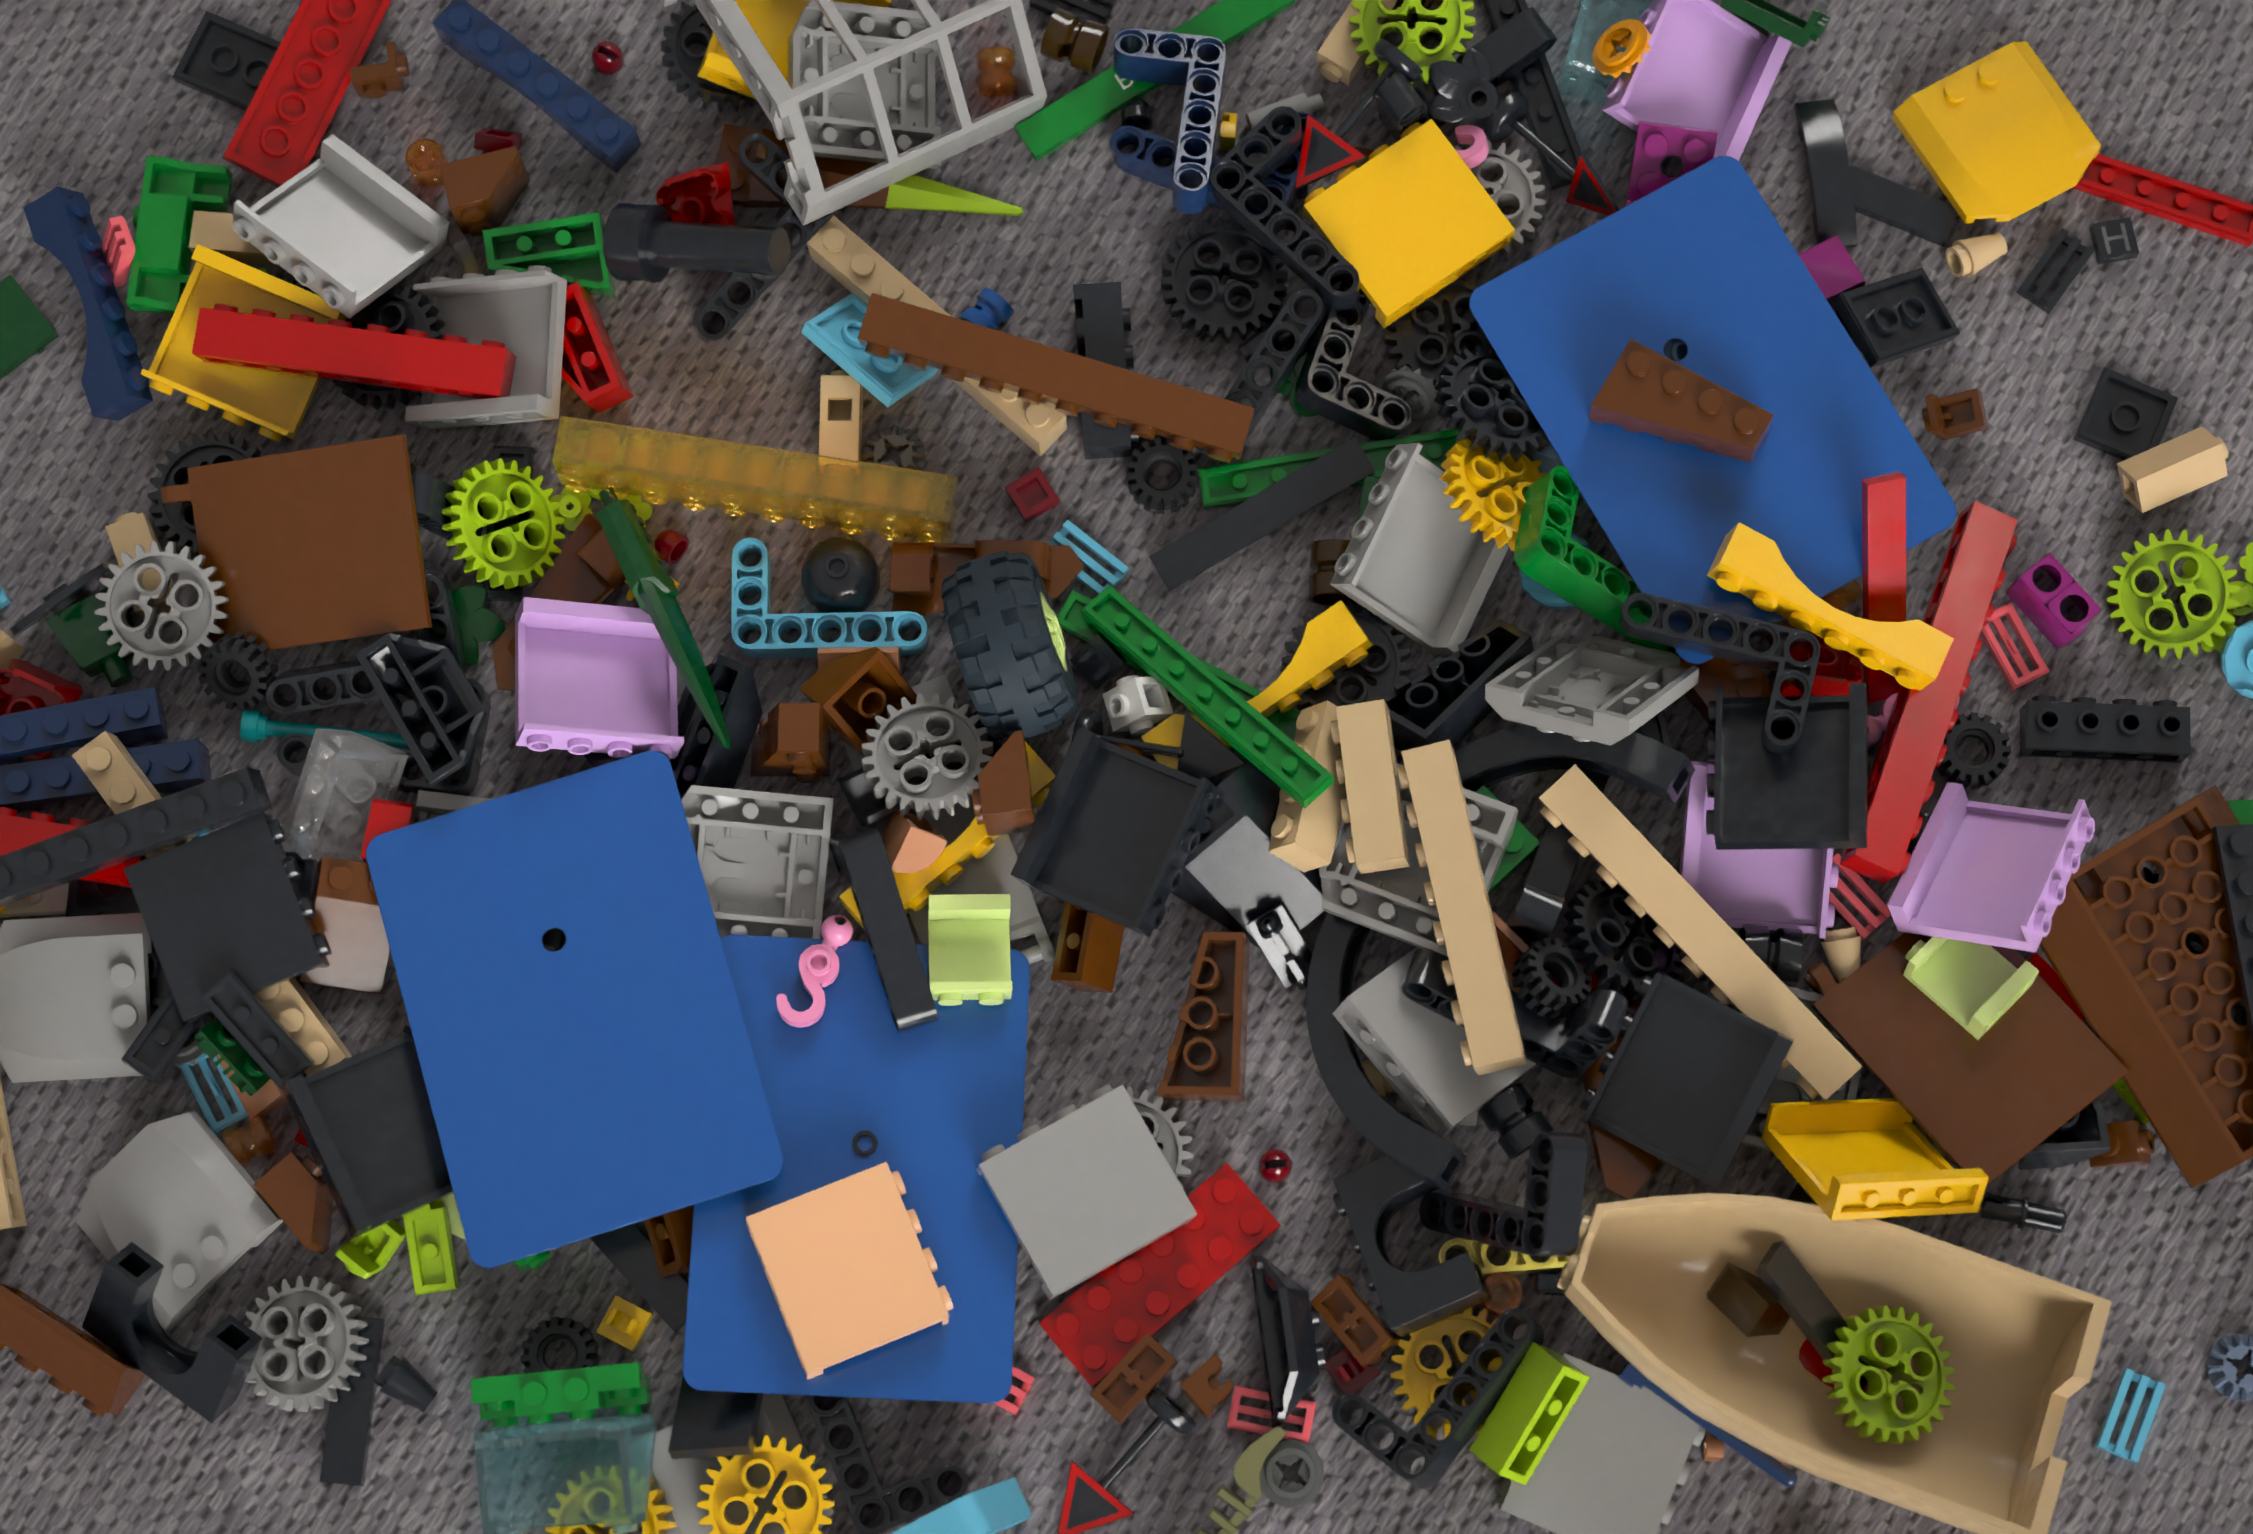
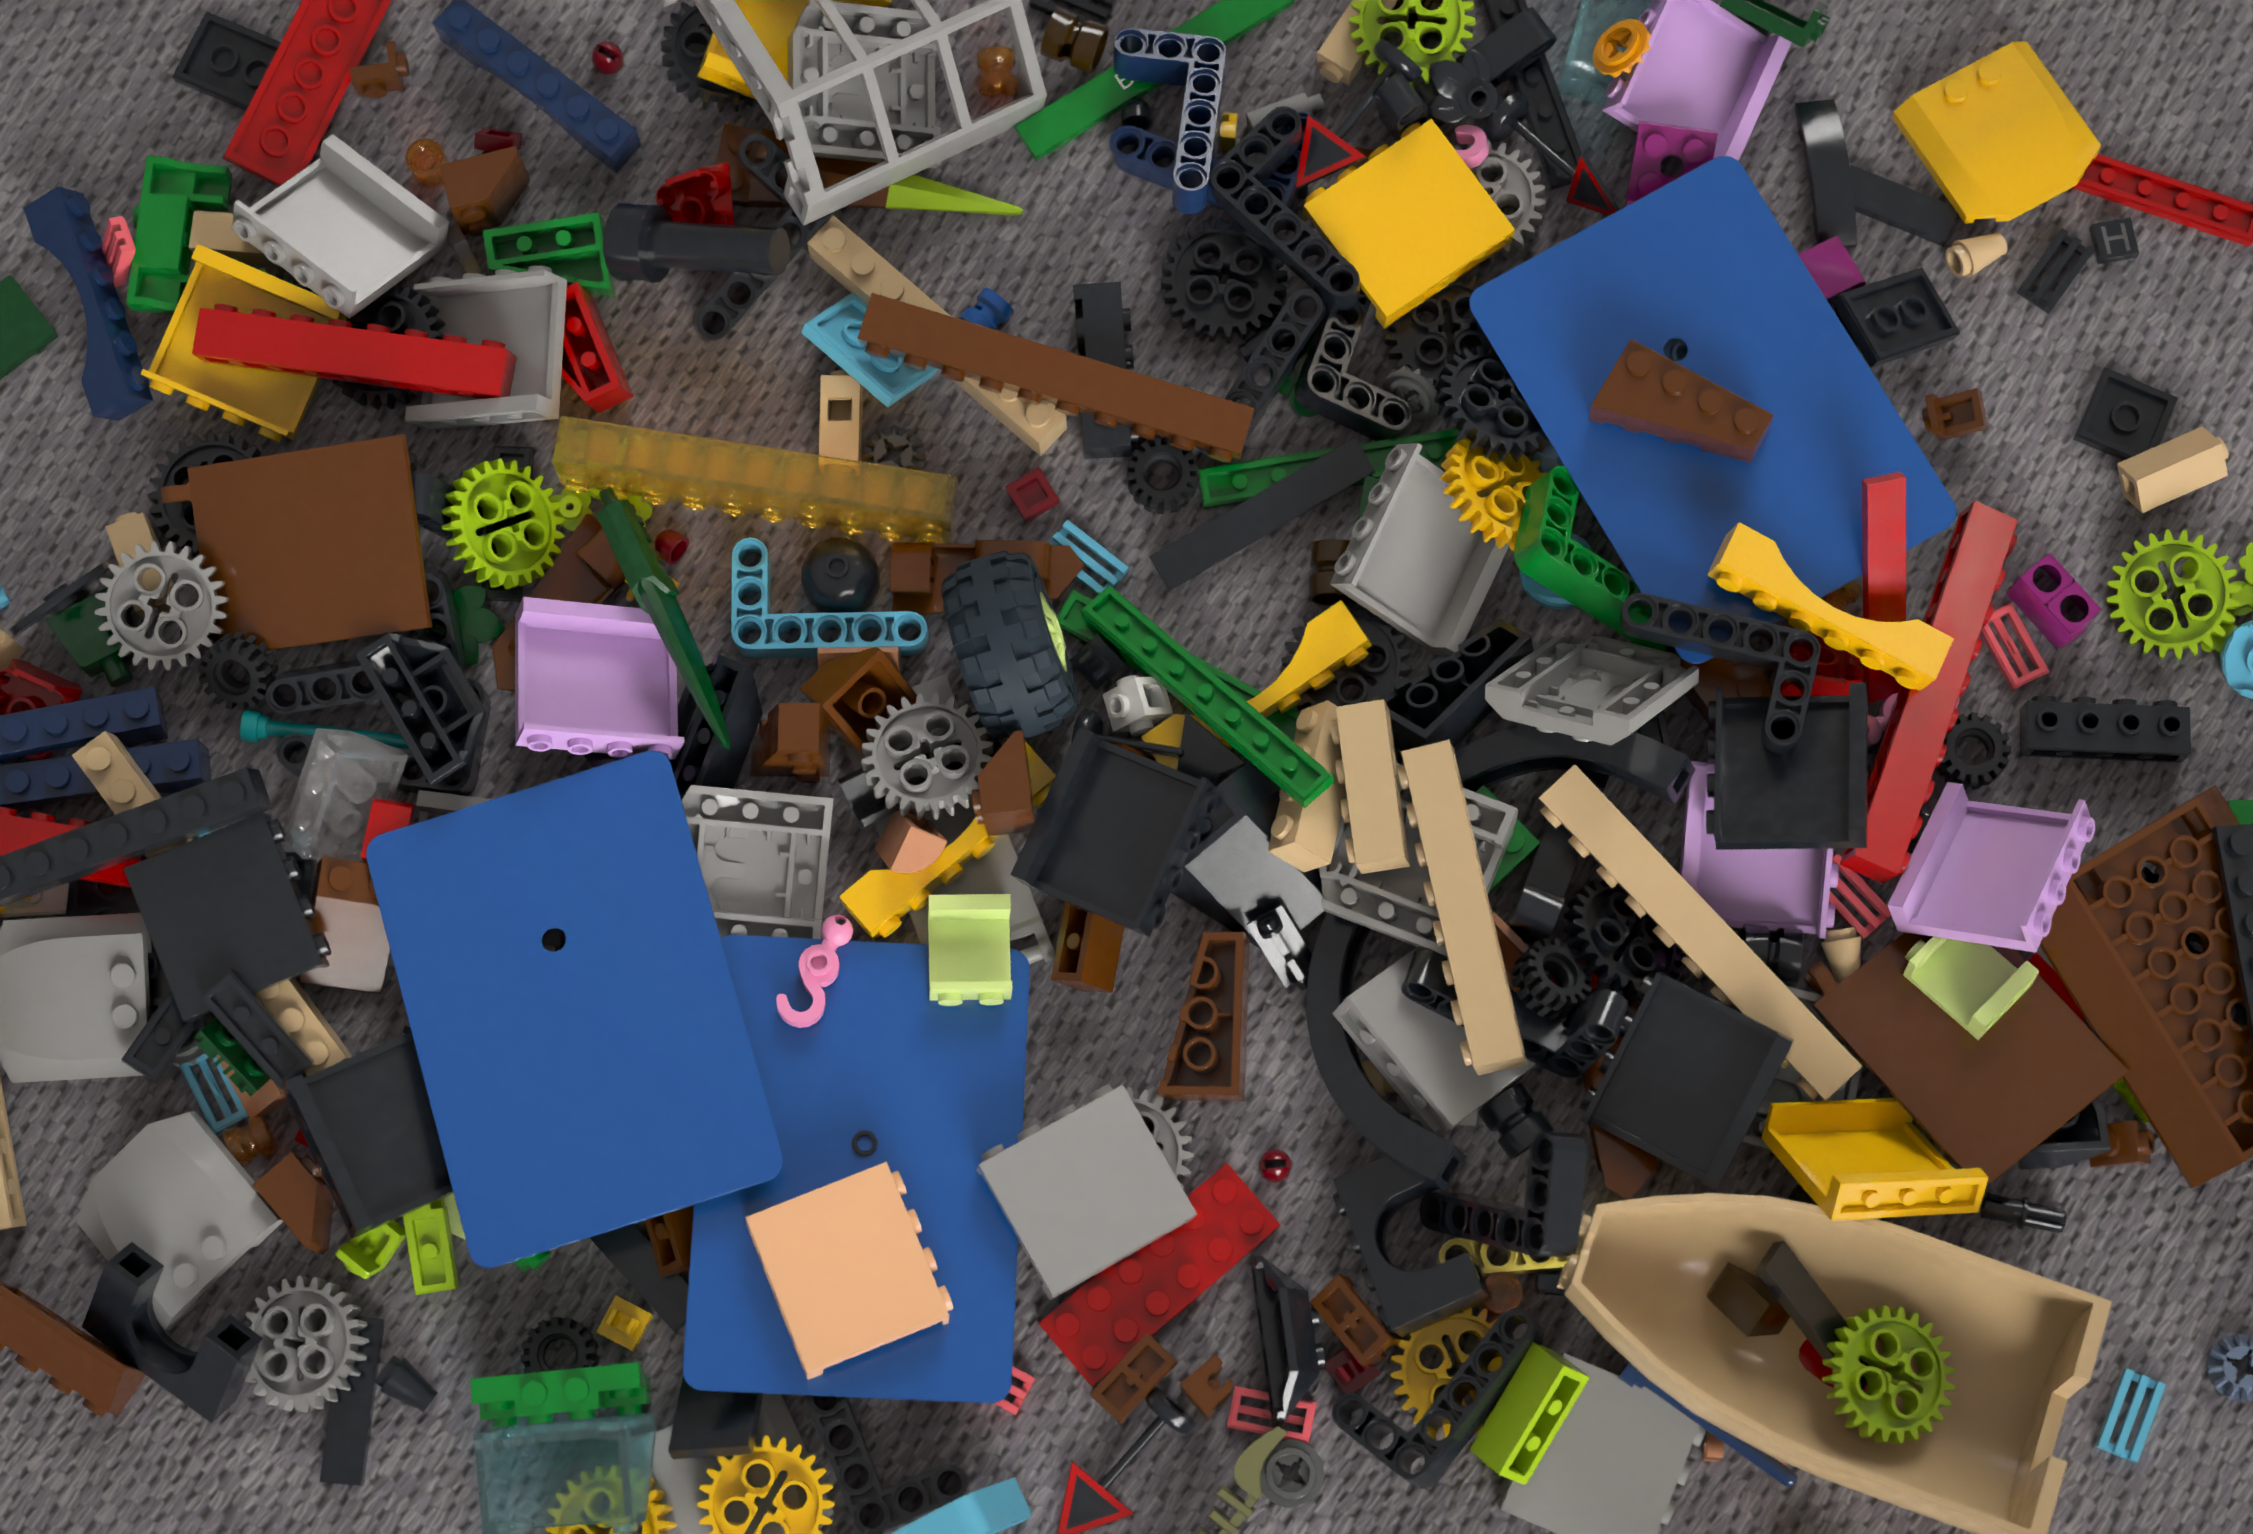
black beam [829,828,938,1033] -> none

